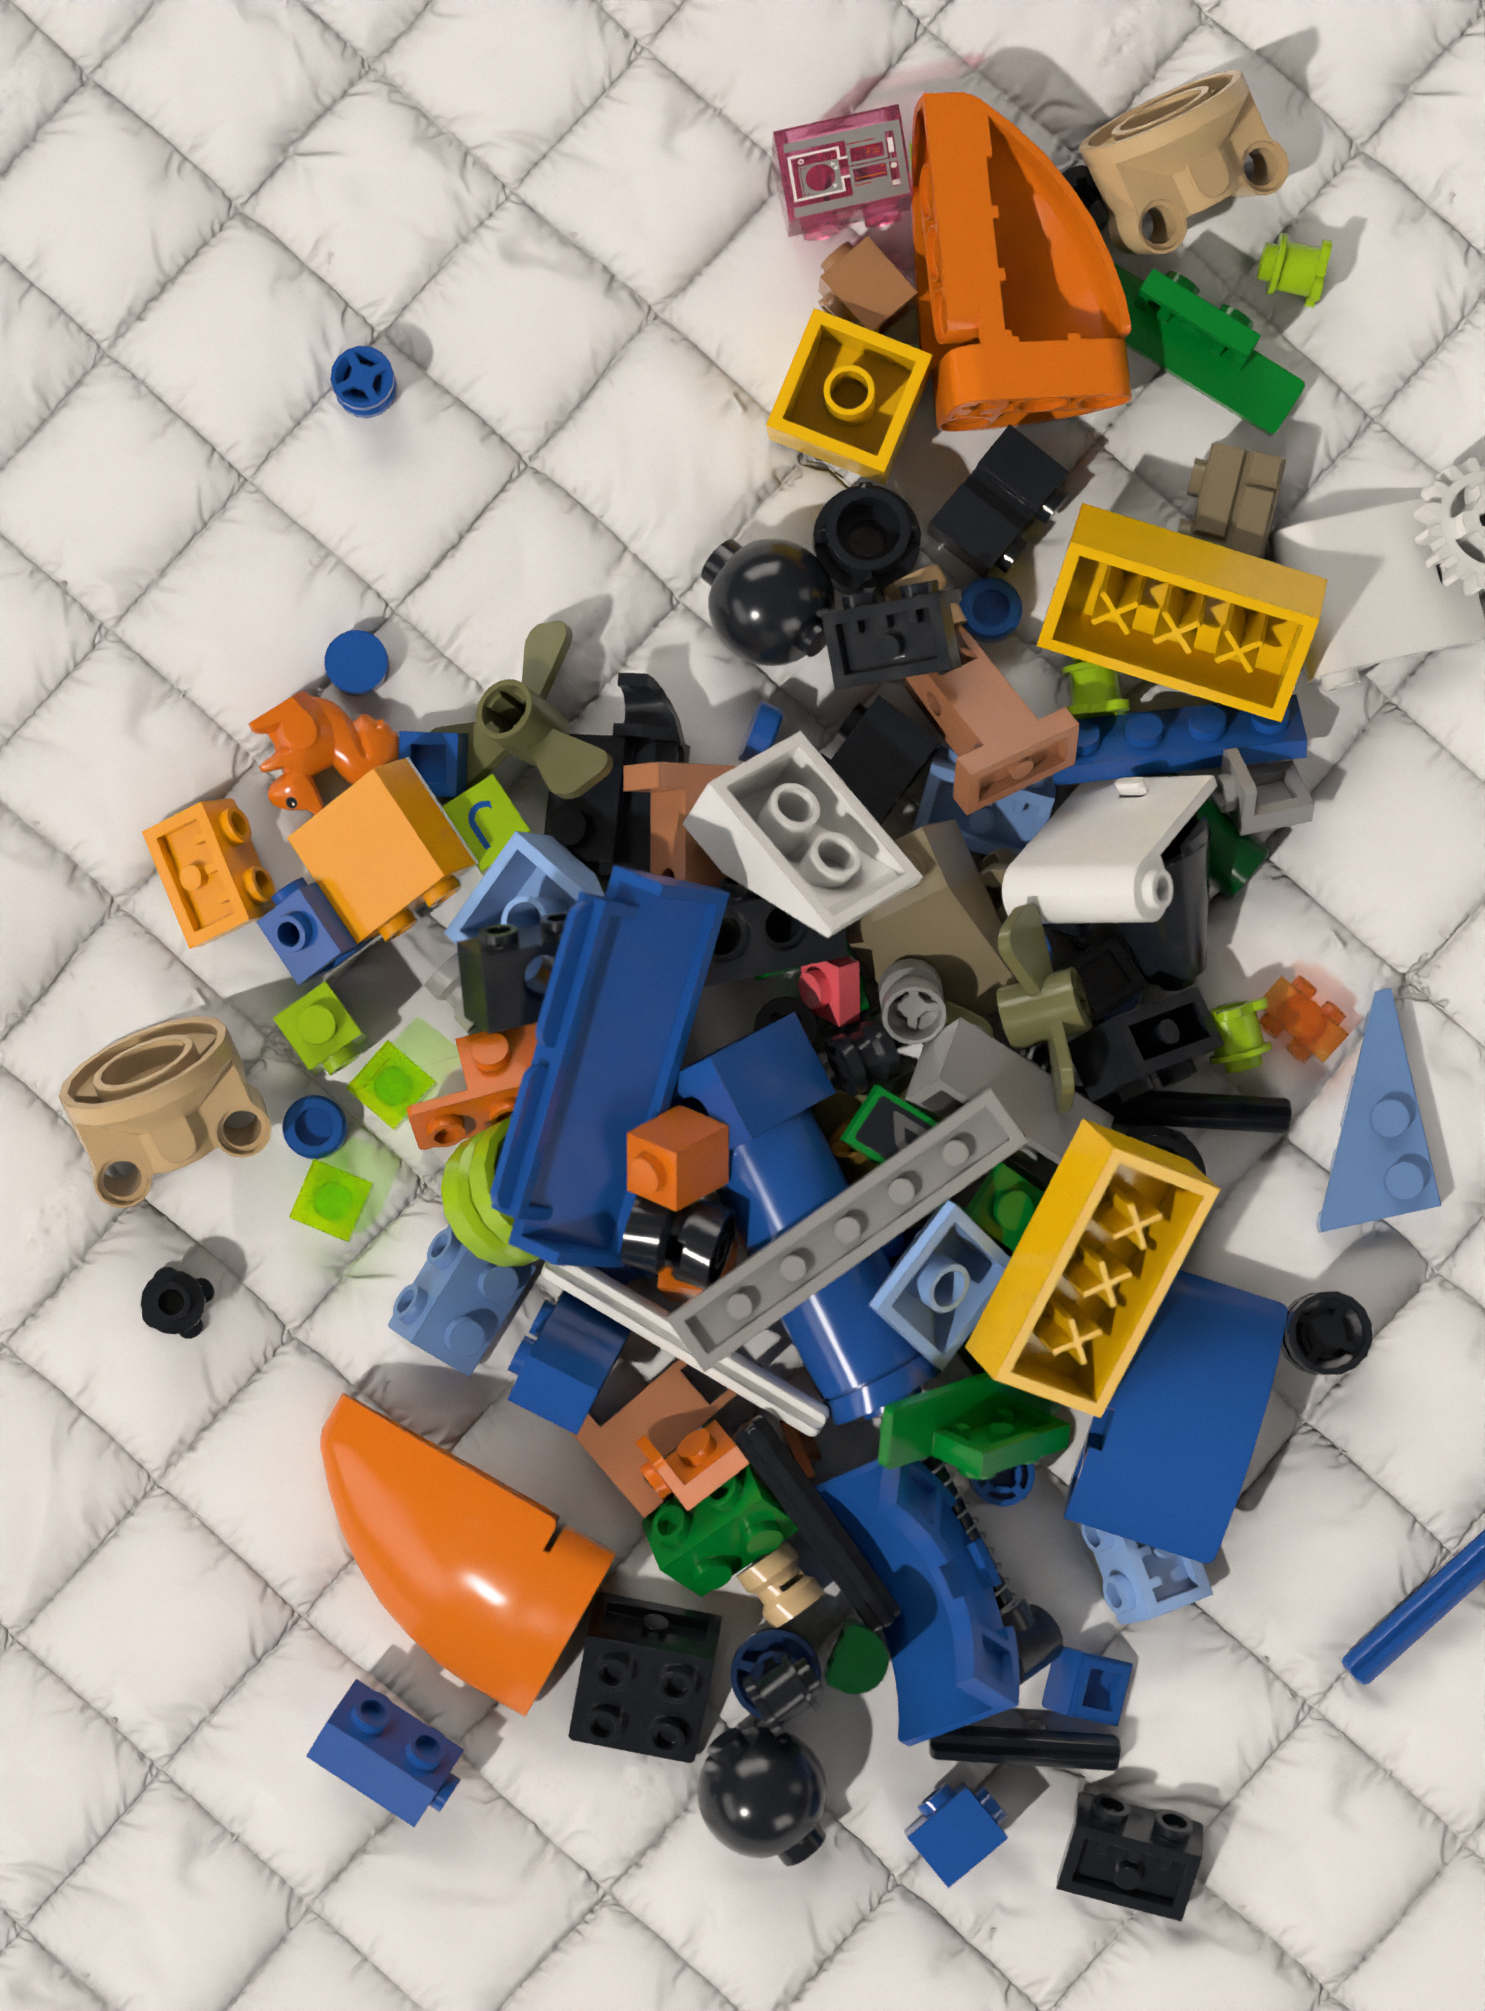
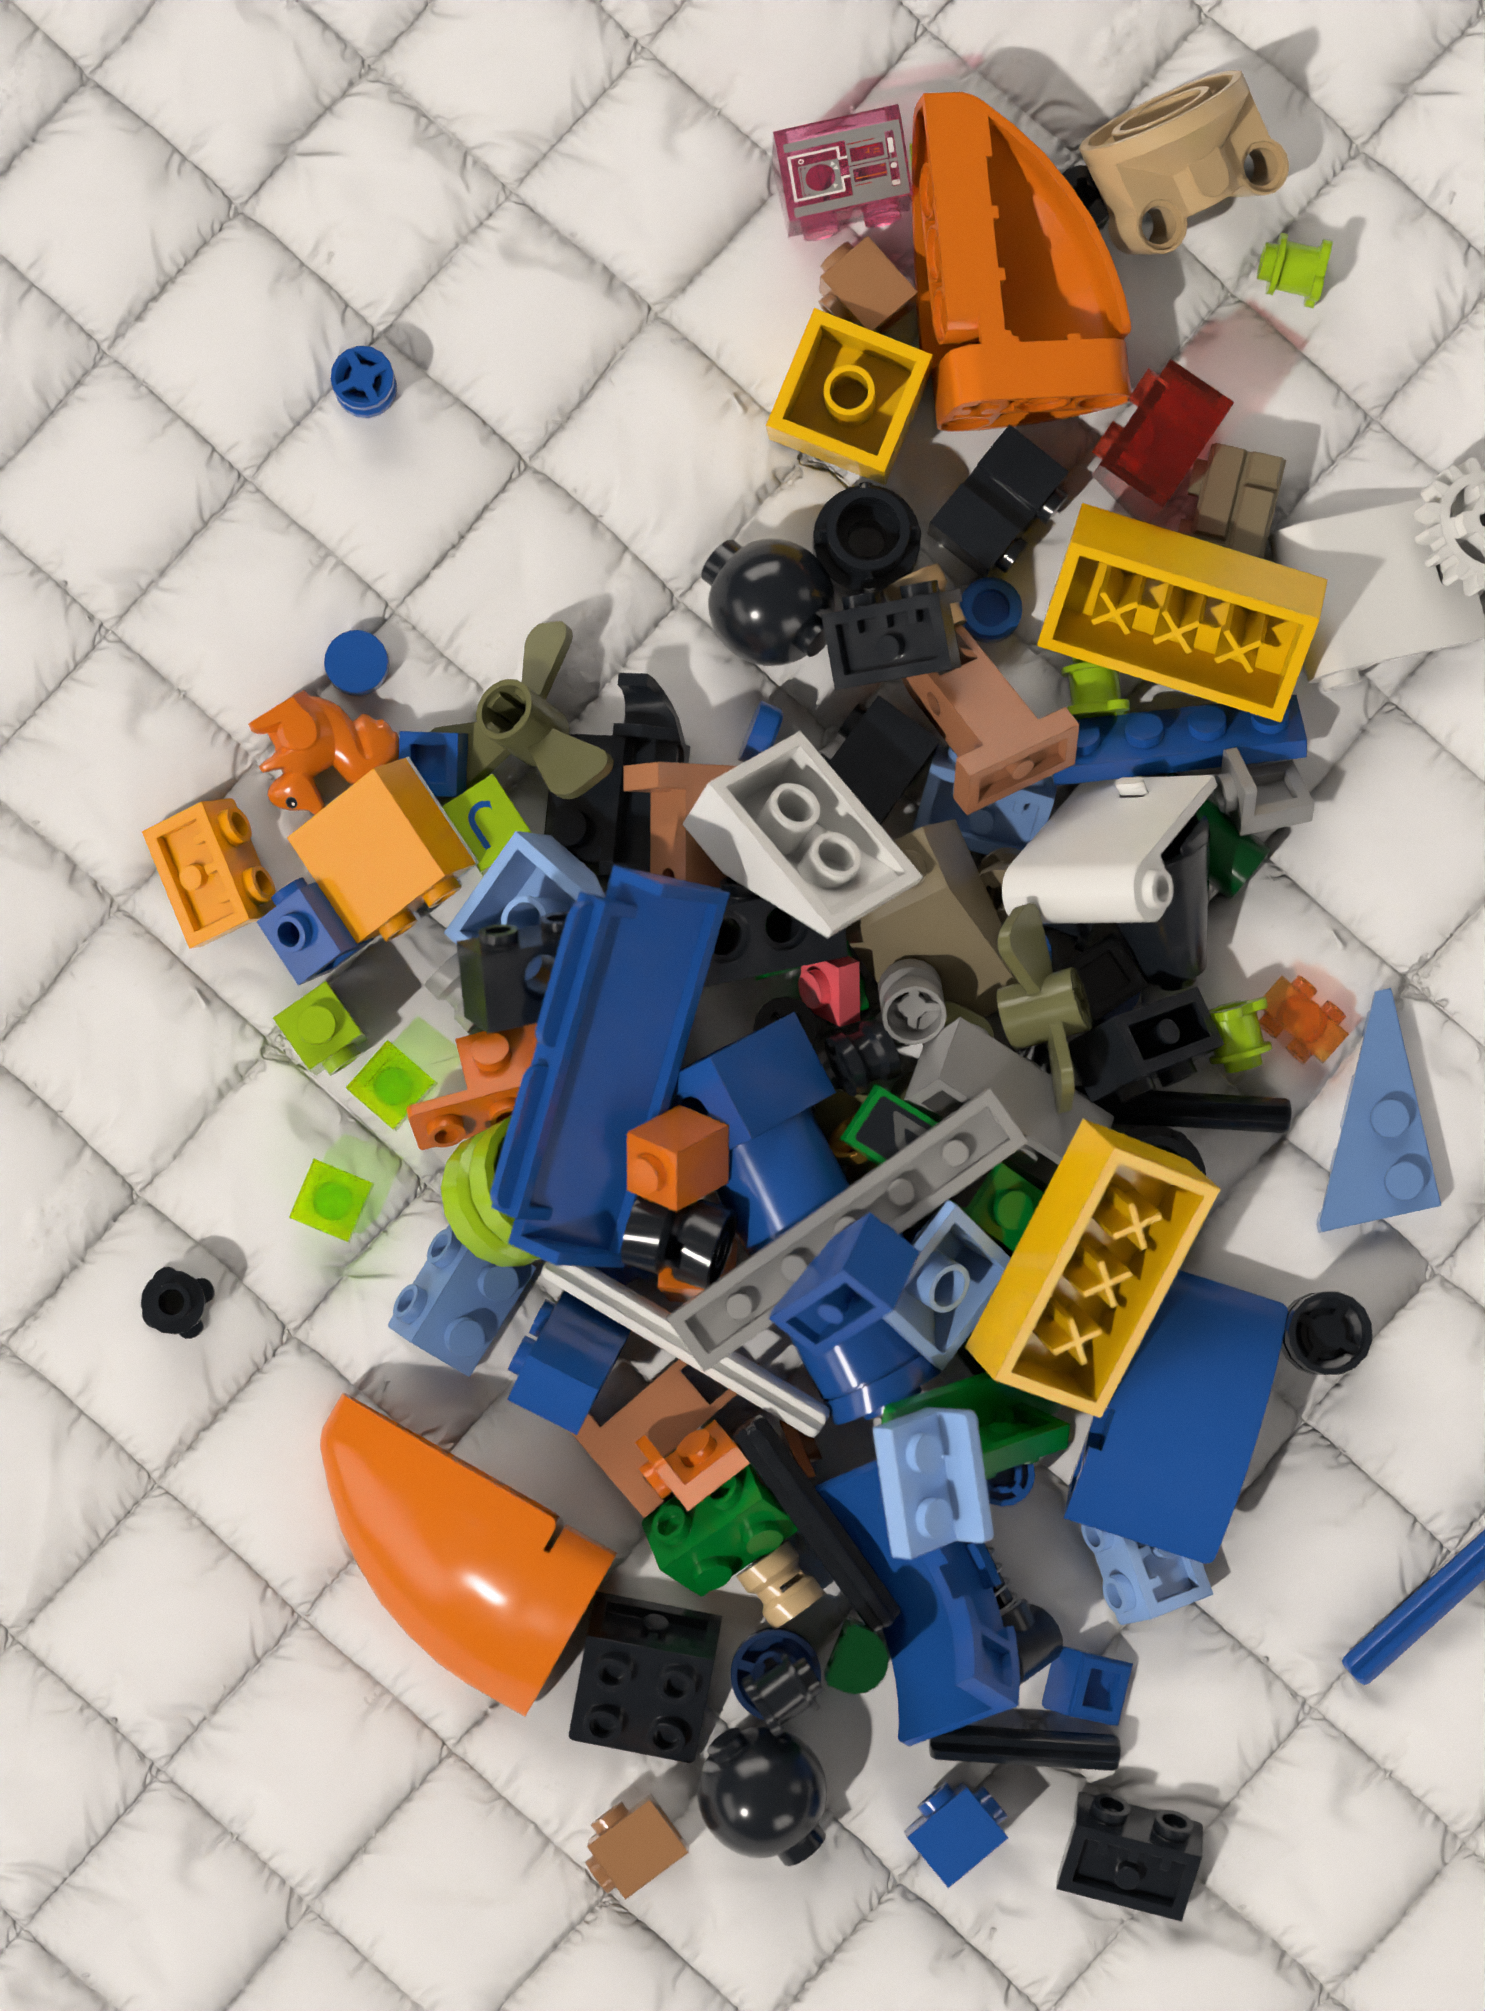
tan piece [59,1016,272,1208] -> none
blue tile [282,1095,348,1160] -> none
blue brick [306,1679,464,1827] -> none
green bracket [1114,263,1305,436] -> none
none -> medium nougat brick [585,1794,689,1900]
none -> blue slope [768,1212,920,1358]
none -> light blue bracket [873,1407,994,1559]
none -> clear red slope [1091,359,1235,524]

